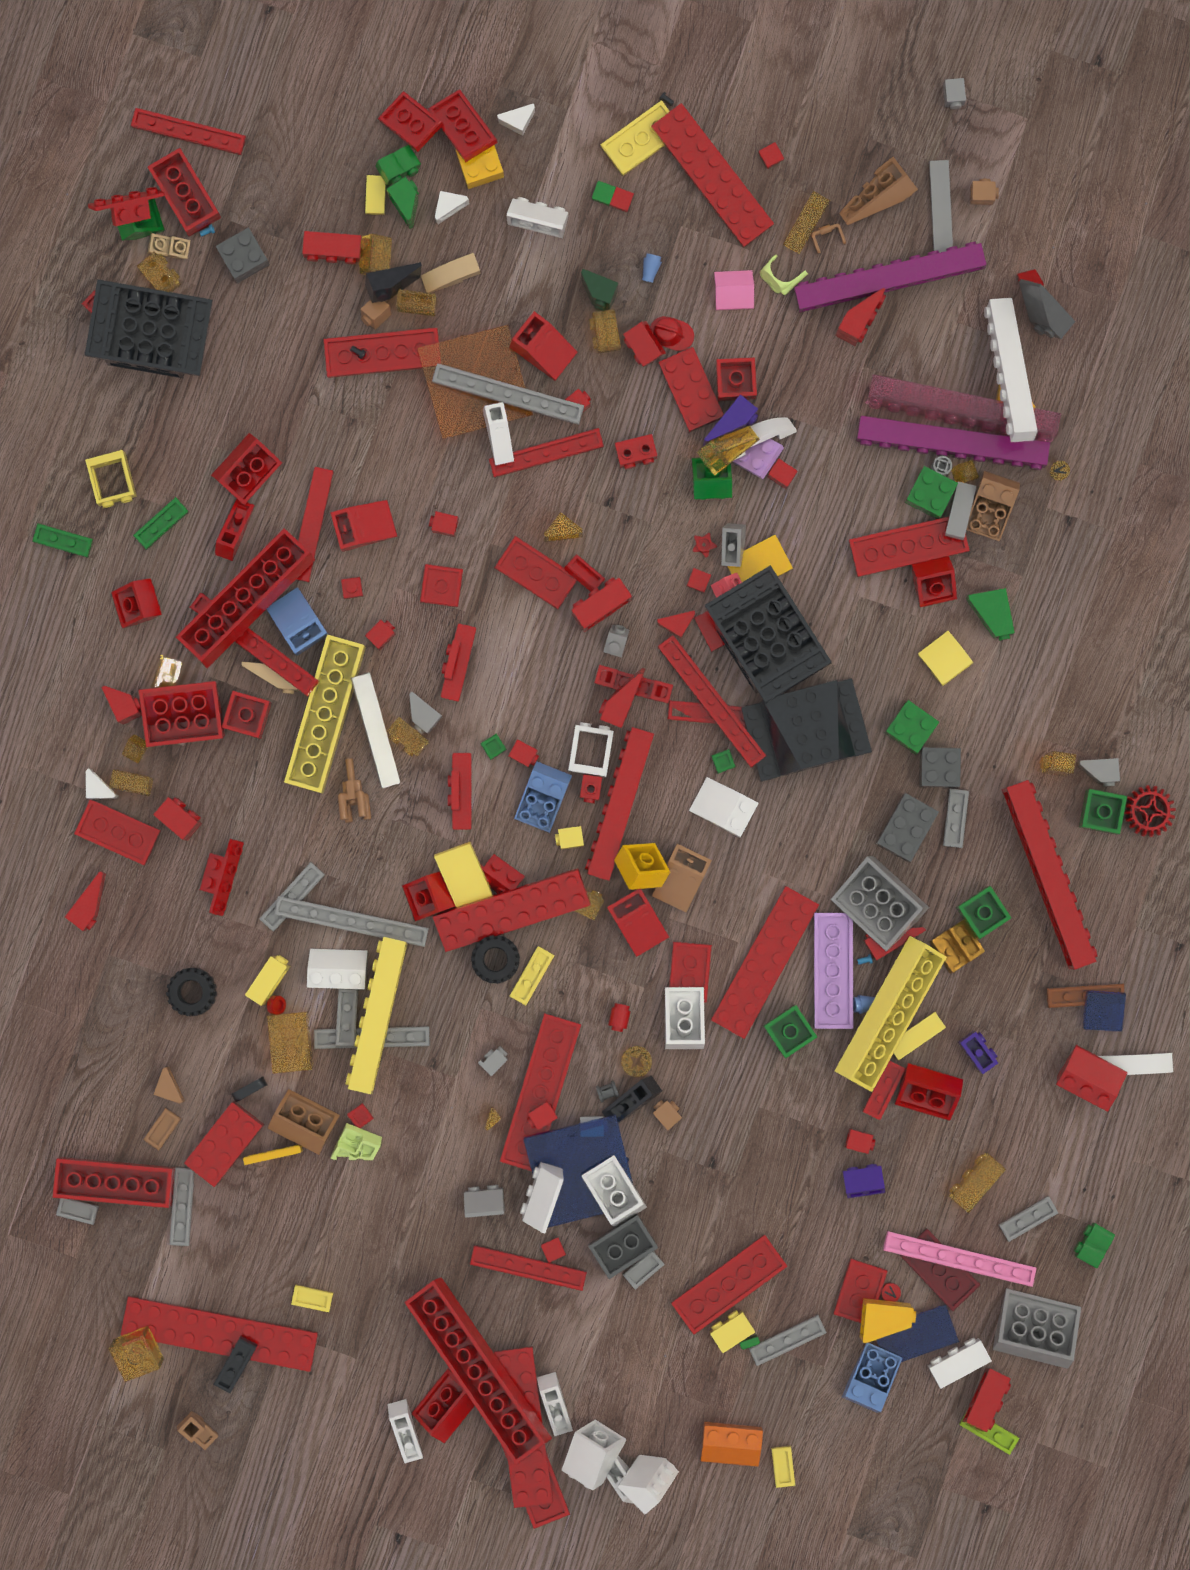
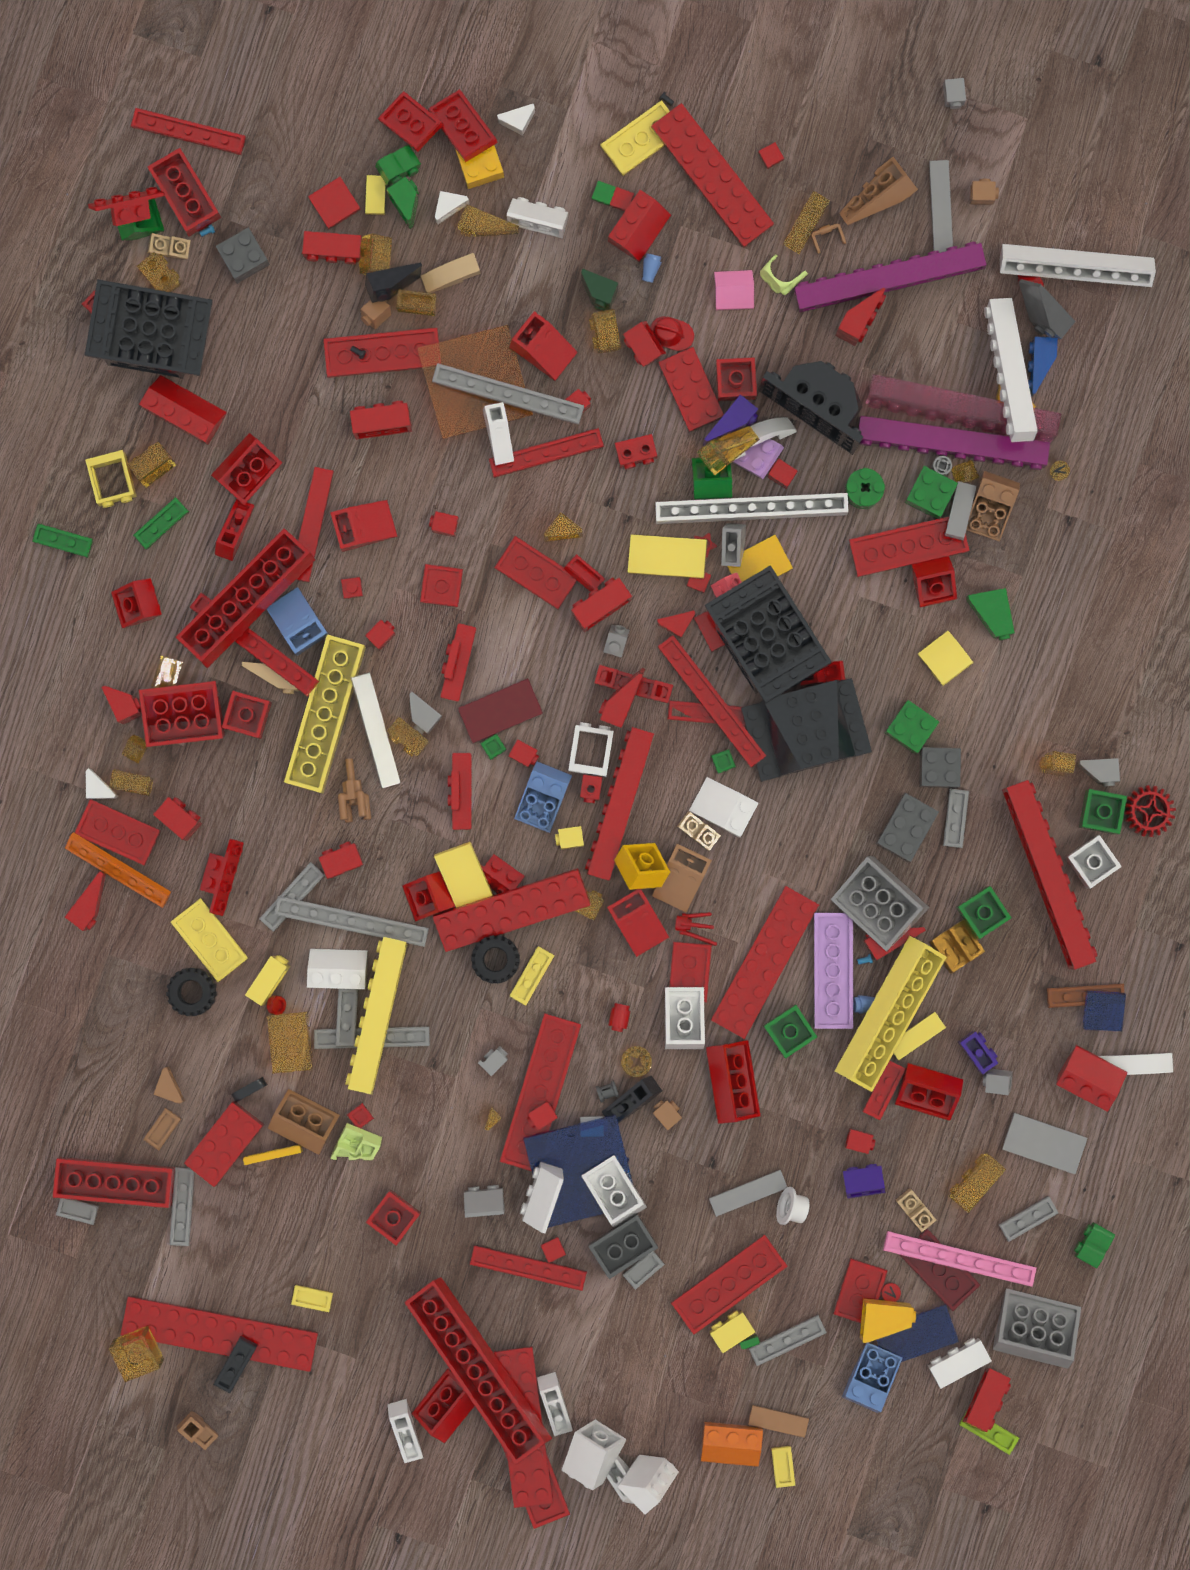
none -> orange tile [65,832,171,908]
none -> clear yellow brick [128,442,176,488]
none -> red slope [139,375,227,445]
none -> light yellow tile [171,898,248,982]
none -> red tile [308,177,361,229]
none -> red brick [318,841,364,879]
none -> red brick [350,401,412,440]
none -> red brick [366,1189,421,1246]
none -> clear yellow slope [458,204,520,237]
none -> dark red tile [458,678,543,744]
none -> red slope [608,190,671,263]
none -> light yellow tile [628,535,707,579]
none -> white brick [655,493,848,524]
none -> red plant [675,912,717,946]
none -> tan slope [677,811,721,851]
none -> red slope [706,1040,760,1124]
none -> light grey tile [709,1170,787,1217]
none -> medium nougat tile [748,1405,809,1438]
none -> black wedge [759,361,864,455]
none -> white piece [776,1187,809,1225]
none -> red brick [801,661,845,685]
none -> green brick [845,468,885,509]
none -> tan slope [896,1188,936,1232]
none -> light grey brick [983,1069,1013,1095]
none -> white brick [1000,244,1156,287]
none -> light grey tile [1002,1113,1088,1174]
none -> blue slope [1028,337,1058,397]
none -> white brick [1065,835,1122,889]

